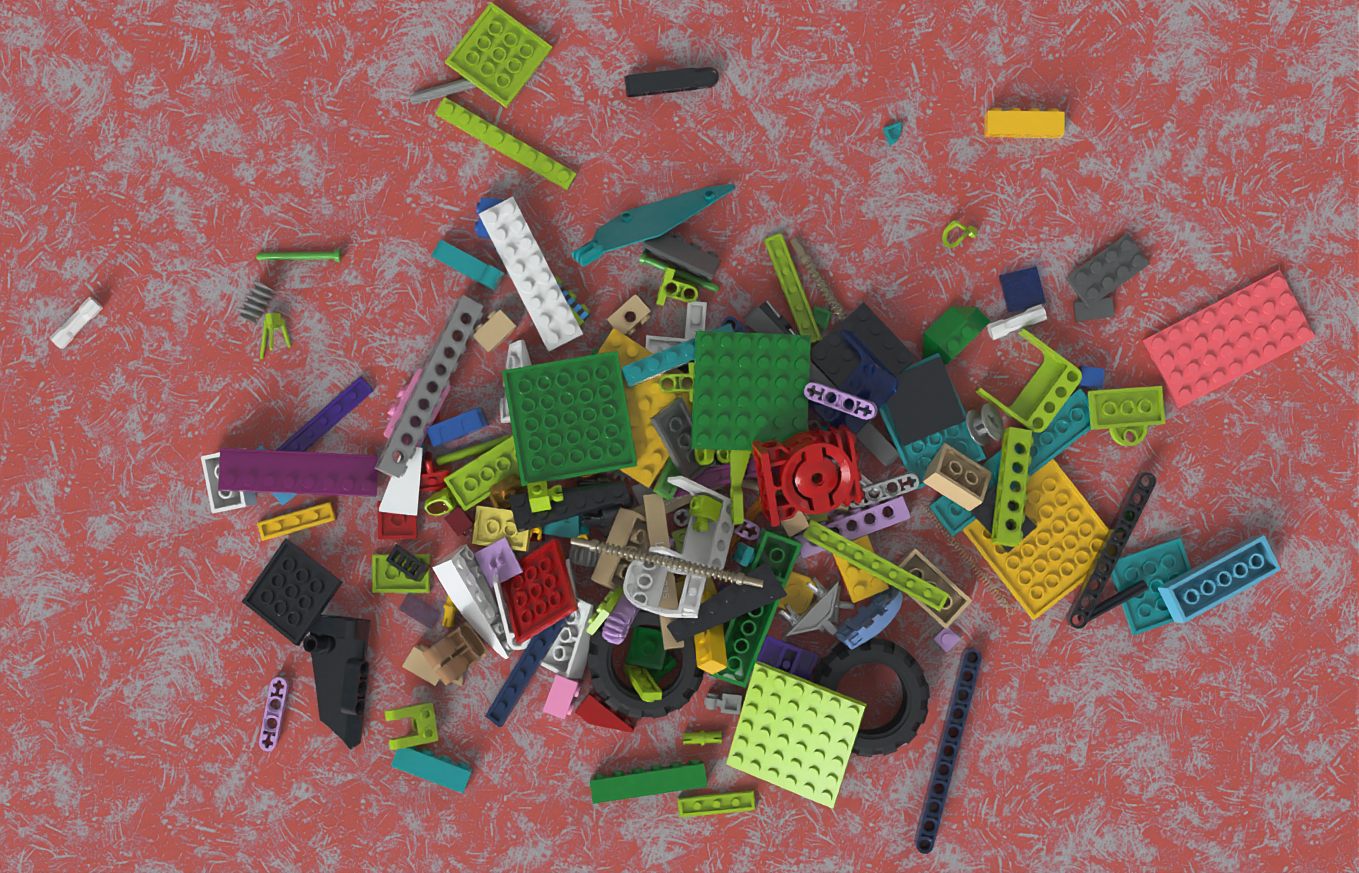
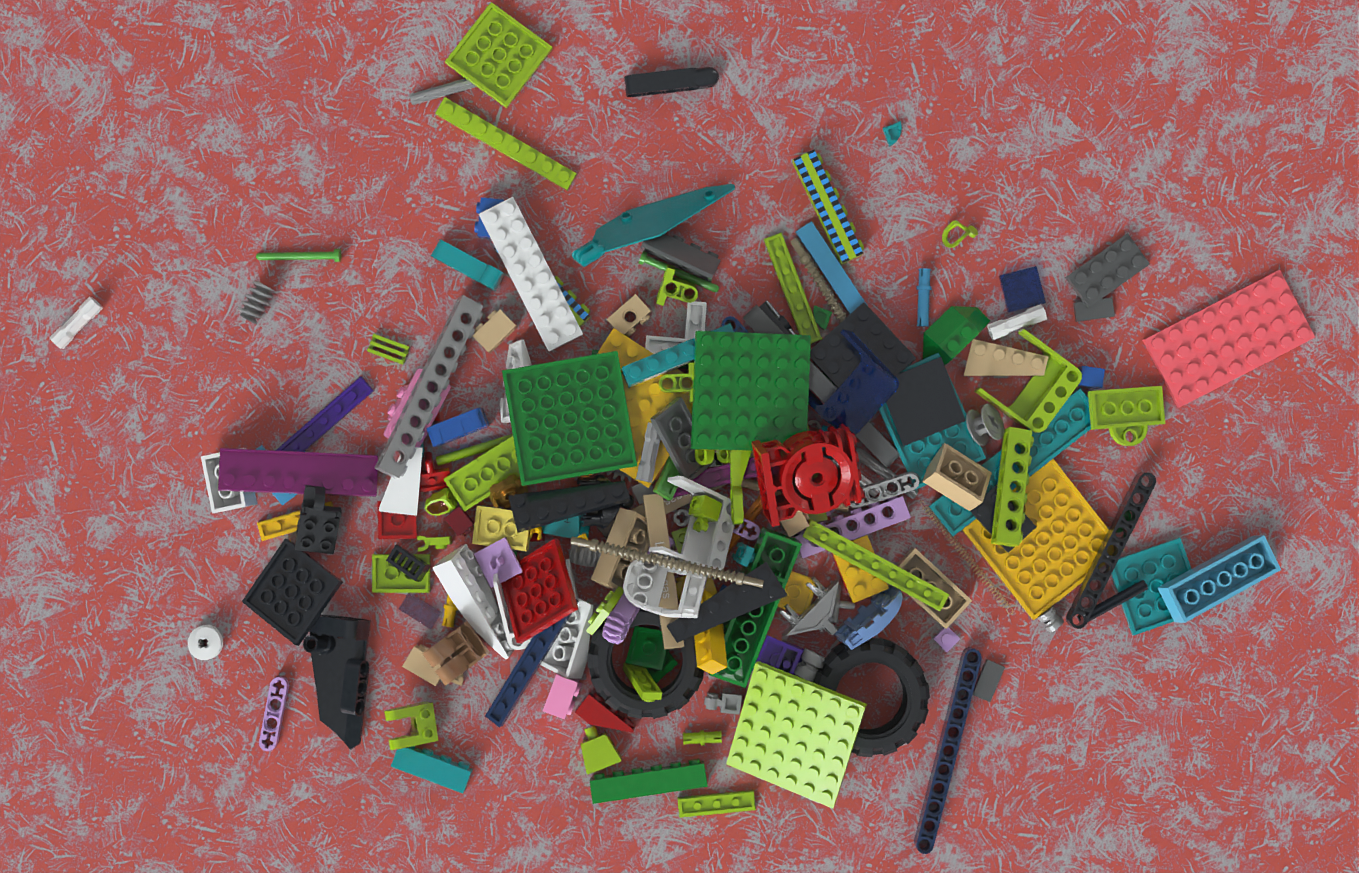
lime plant [260,313,291,359] -> none
lime brick [527,480,564,513] -> none
lavender beam [804,382,877,420] -> none
yellow brick [984,108,1065,138] -> none
none -> white piece [188,625,223,660]
none -> black plate [295,485,342,554]
none -> lime tile [367,333,410,365]
none -> lime plate [417,536,452,551]
none -> lime torso [581,725,622,775]
none -> light grey axle [636,422,661,483]
none -> brick [792,150,864,265]
none -> light grey wheel [794,648,825,682]
none -> dark azure tile [795,221,868,314]
none -> light grey axle [855,447,918,499]
none -> dark azure pin [916,268,932,327]
none -> tan wing [964,339,1048,376]
none -> dark grey tile [973,659,1005,702]
none -> light grey wheel [1038,606,1064,633]

